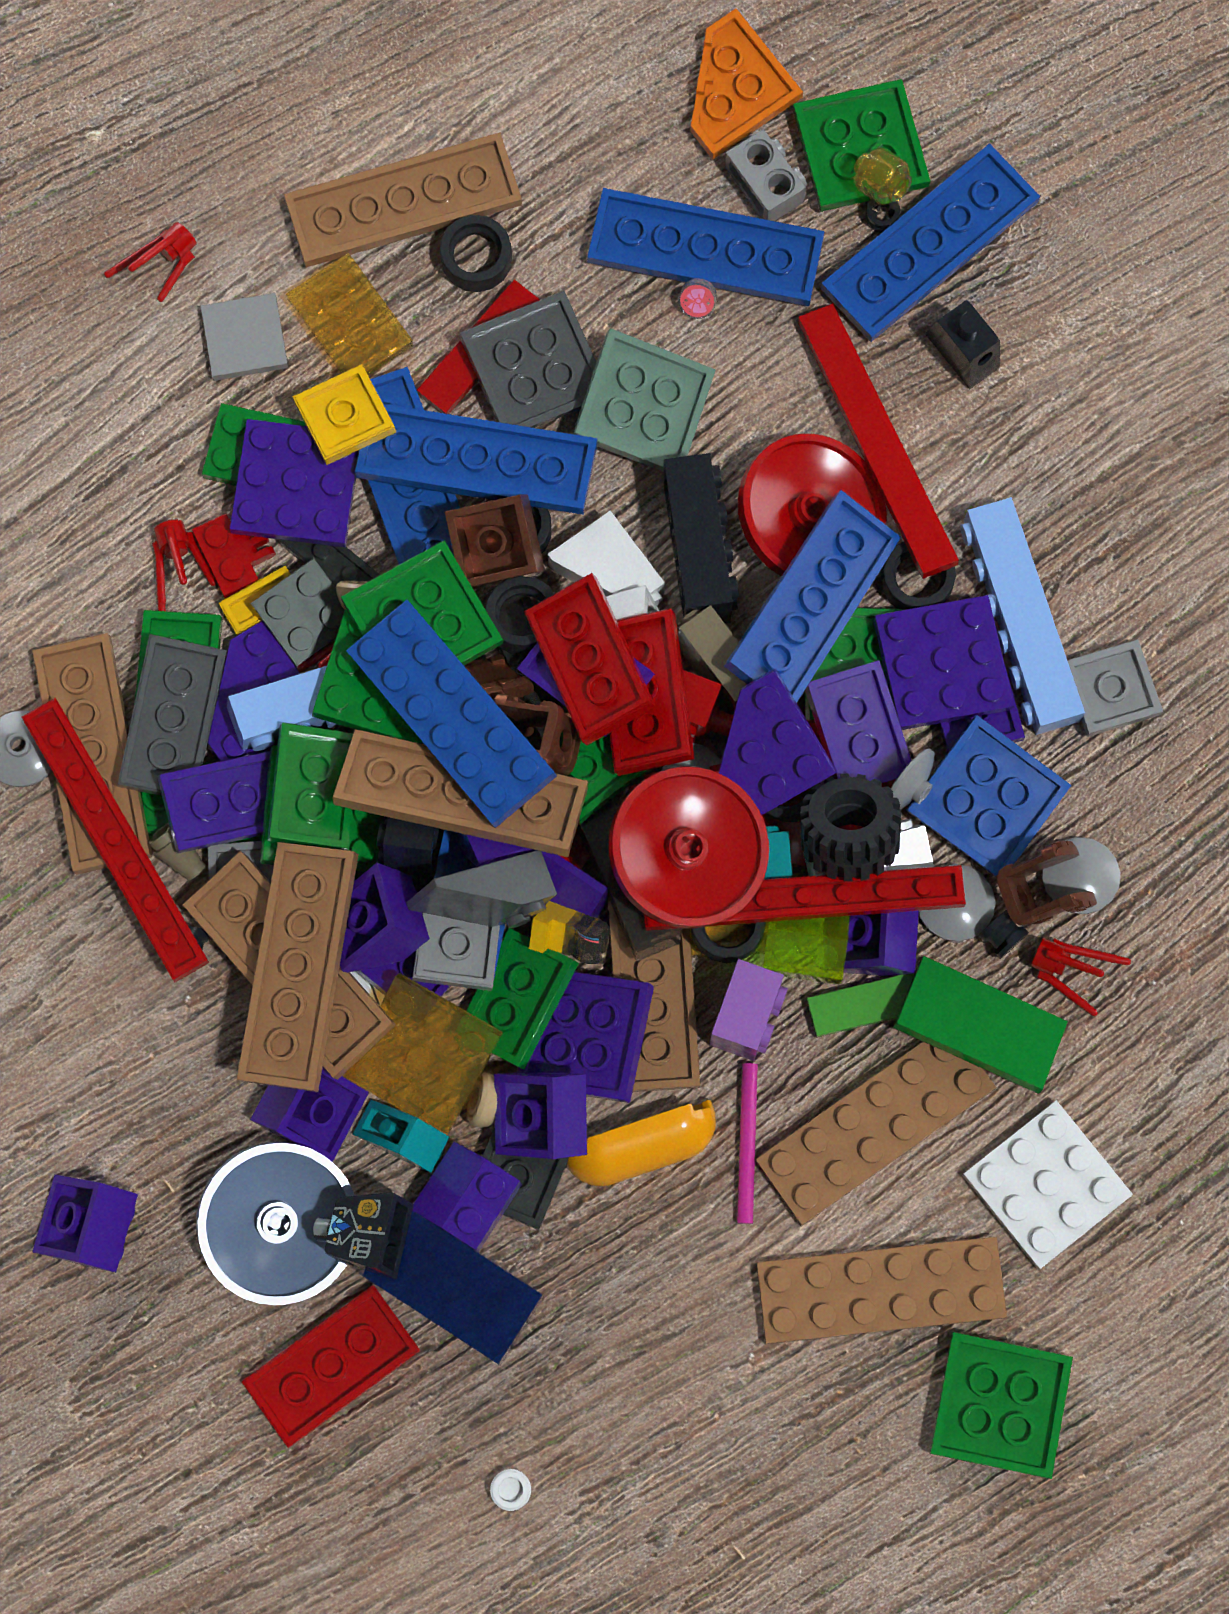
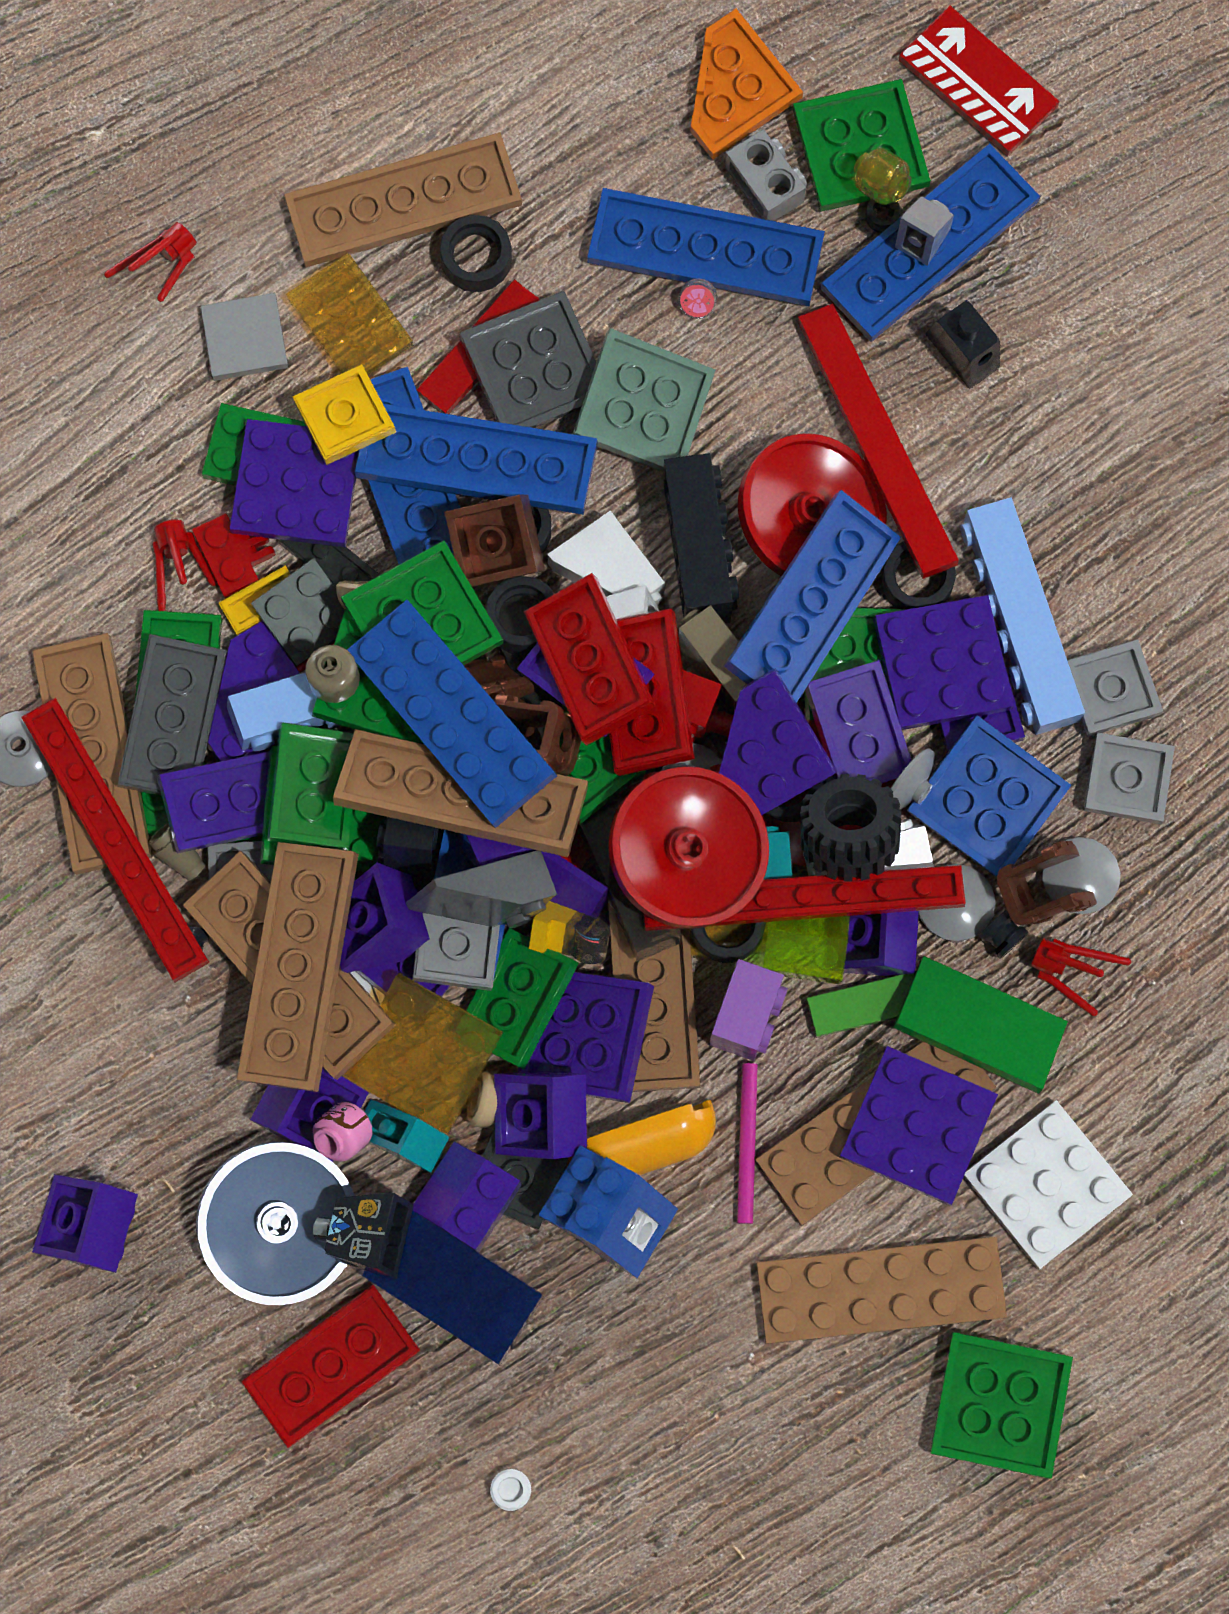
none -> dark tan head [305,645,360,703]
none -> bright pink head [313,1102,372,1162]
none -> blue brick [539,1145,678,1278]
none -> dark purple plate [839,1046,998,1206]
none -> light grey slope [895,196,954,266]
none -> red tile [898,5,1060,157]
none -> light grey plate [1084,732,1175,825]

